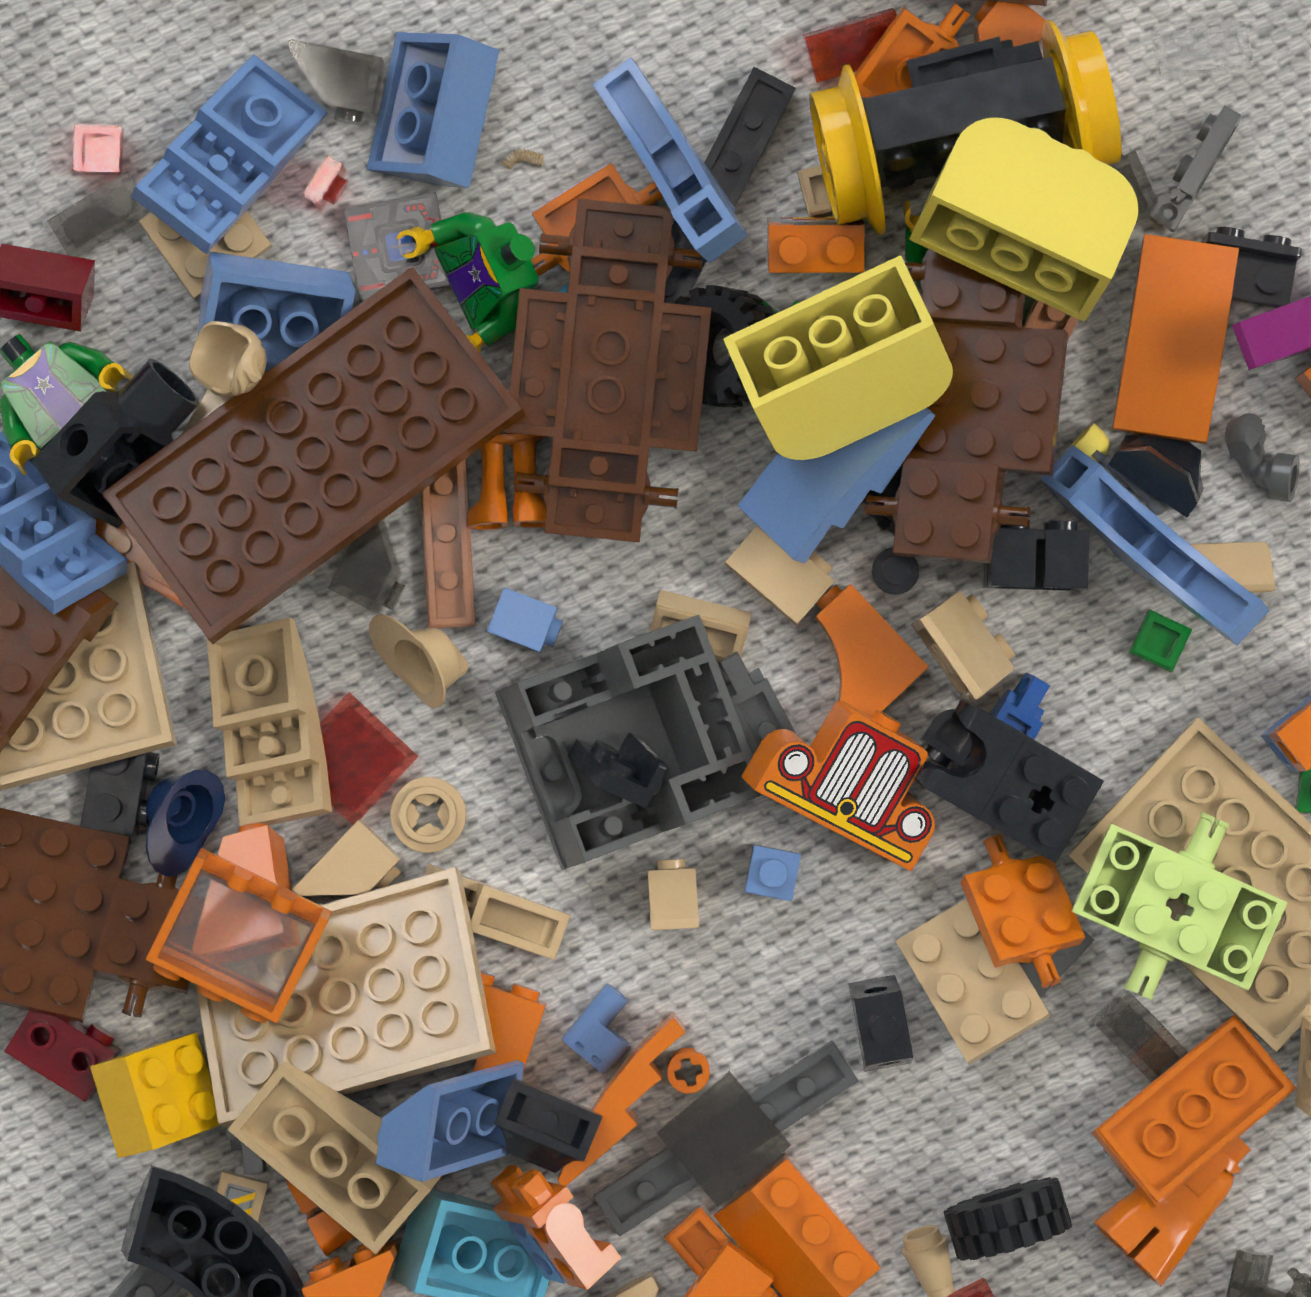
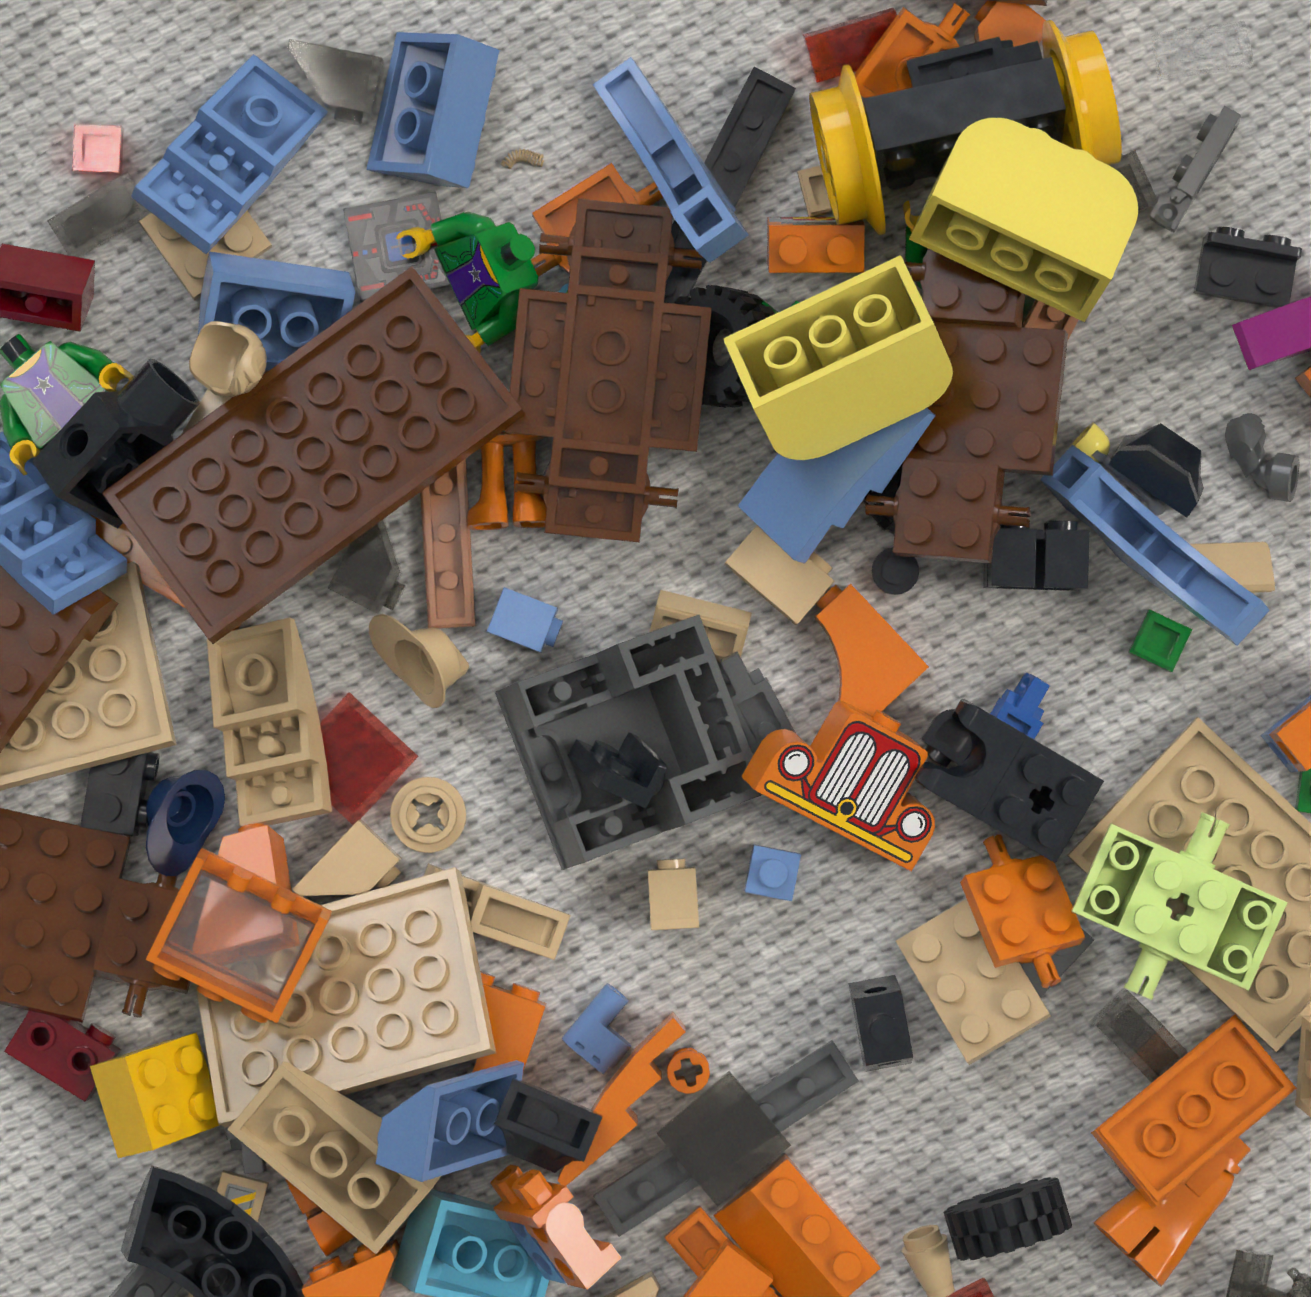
clear red plate [302,155,348,211] -> none
tan slope [911,590,1015,701] -> none
orange slope [1112,234,1239,444] -> none

